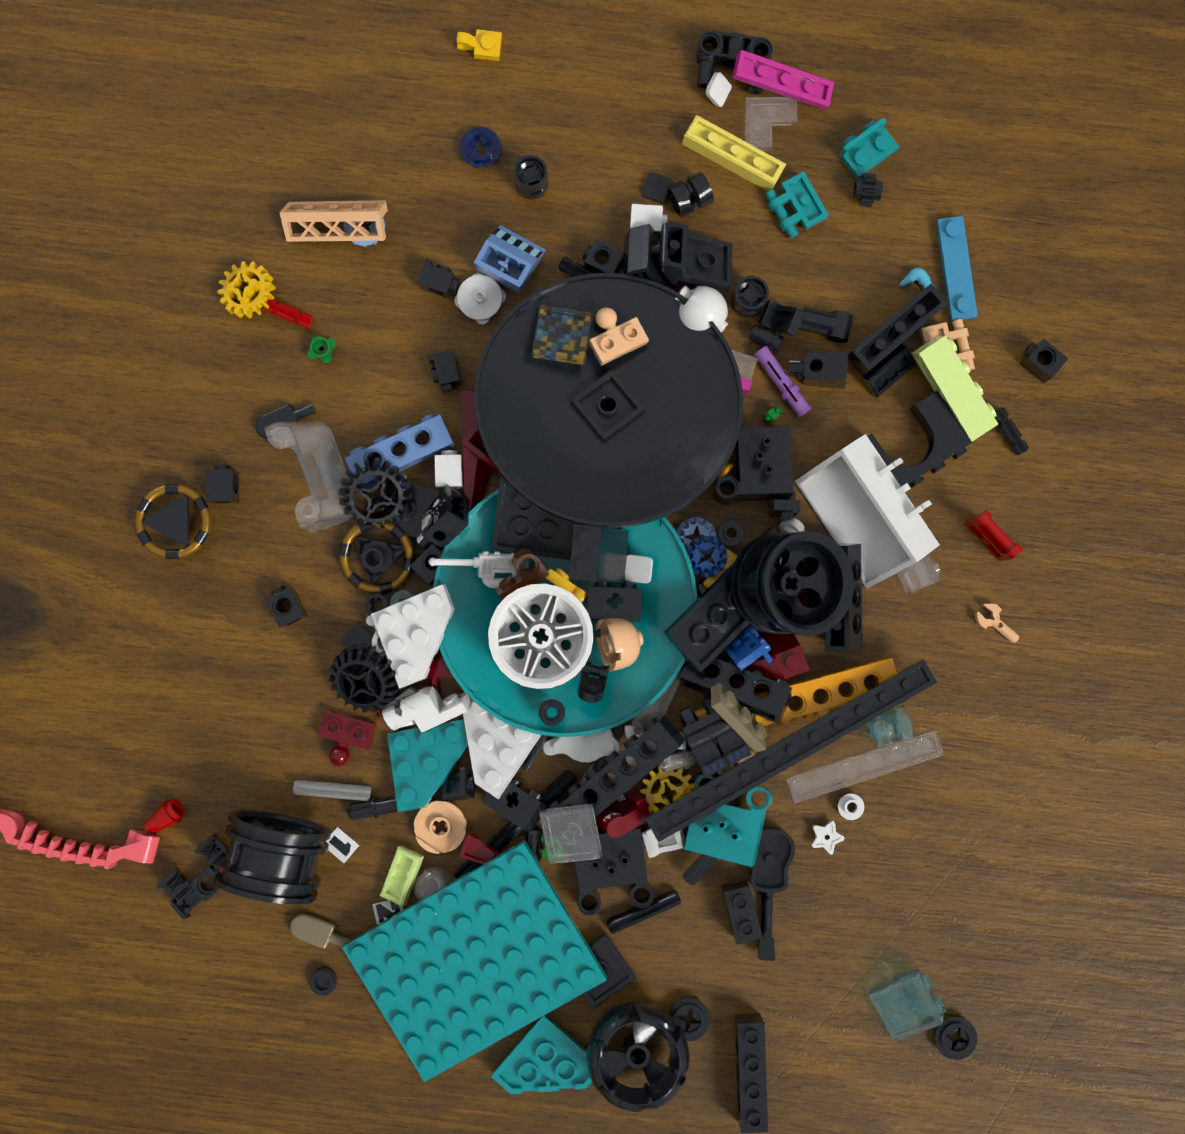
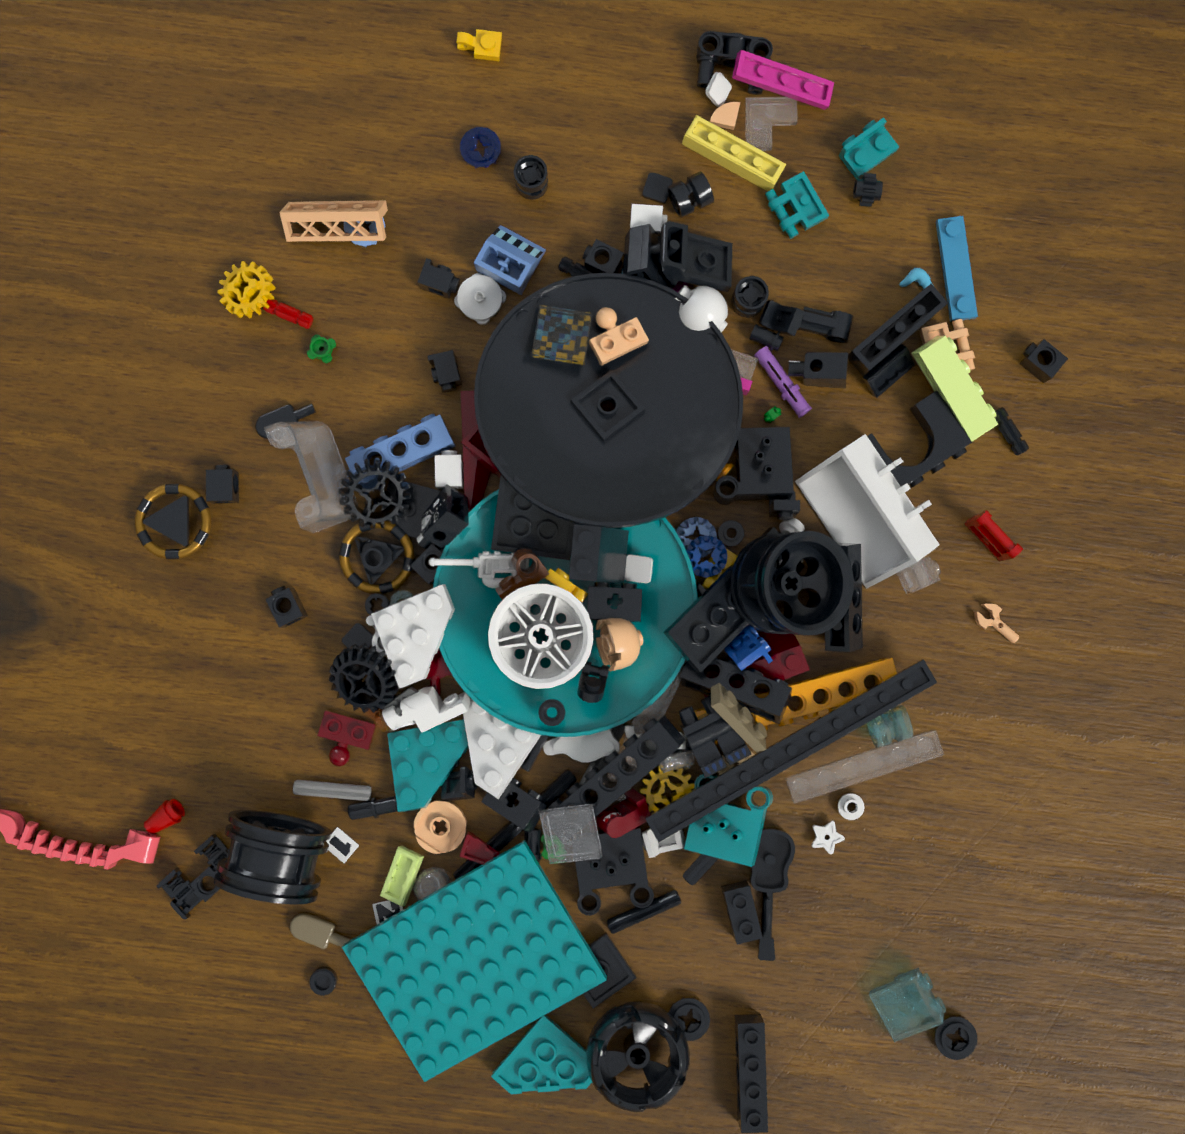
none -> light nougat tile [710,102,740,130]

